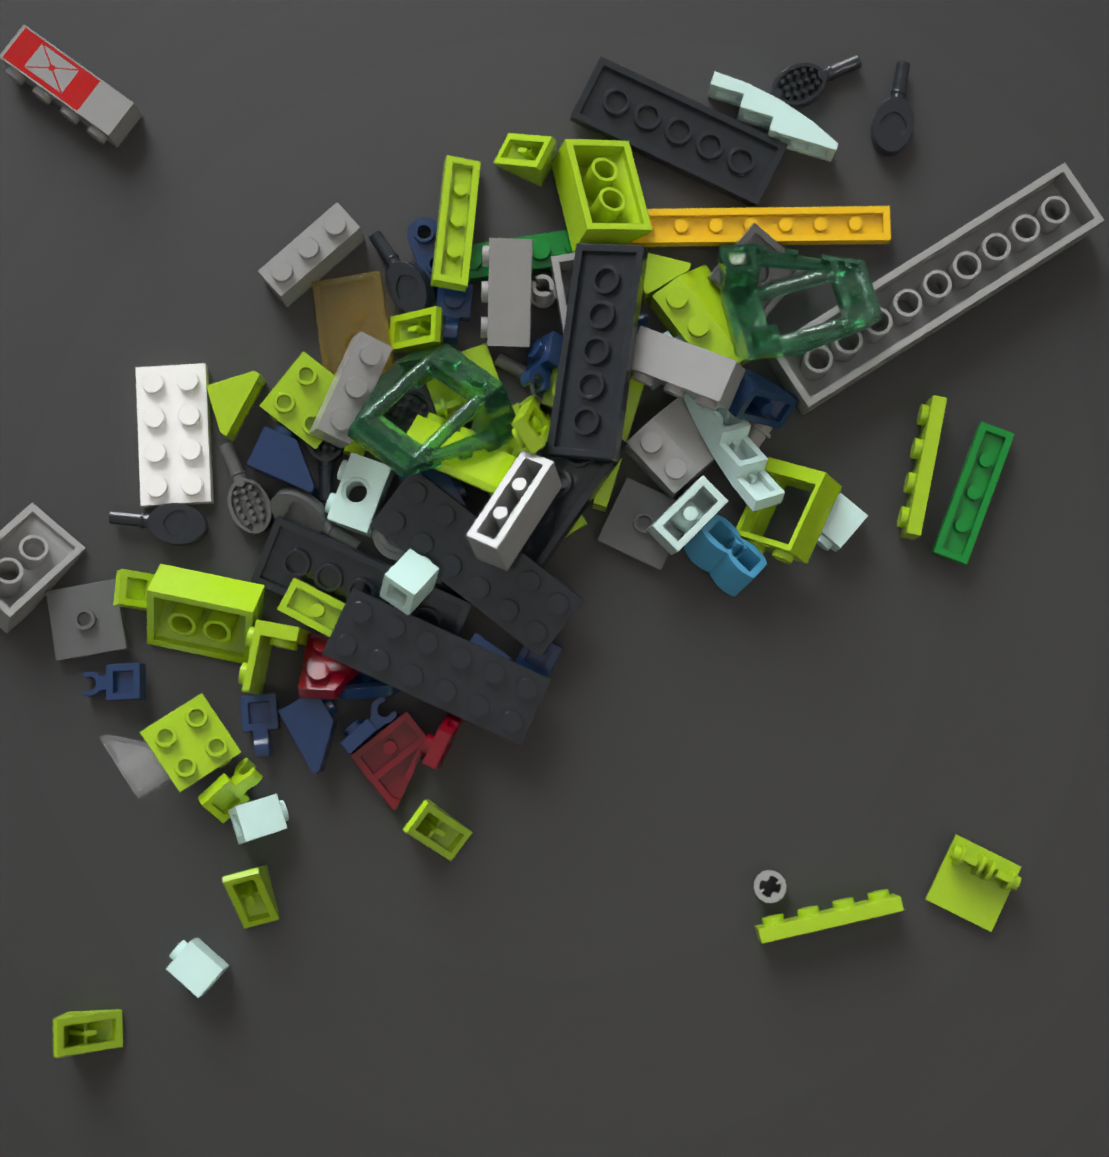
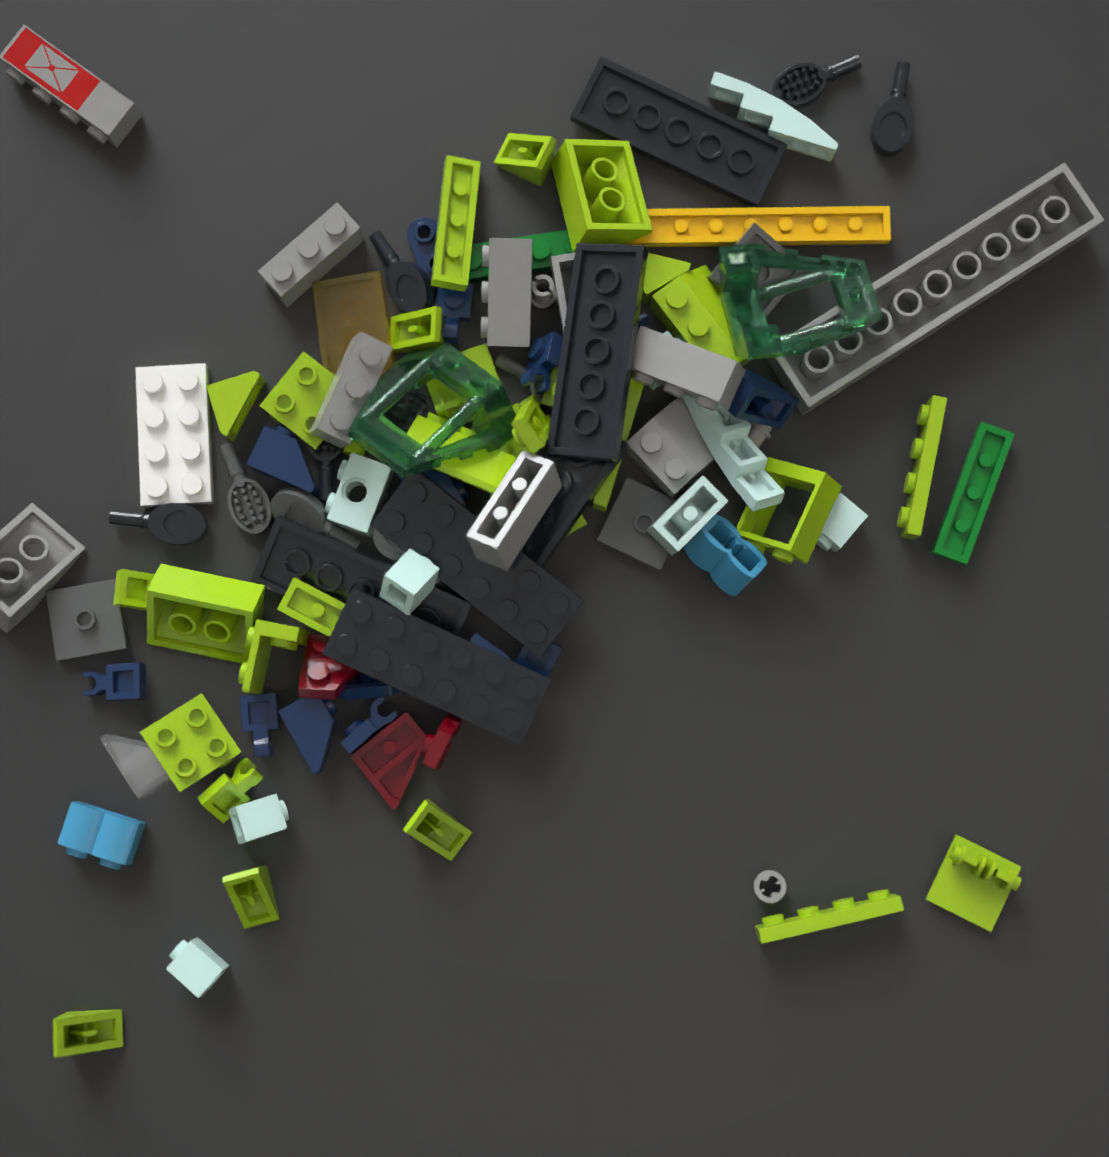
none -> dark azure brick [57,801,146,870]

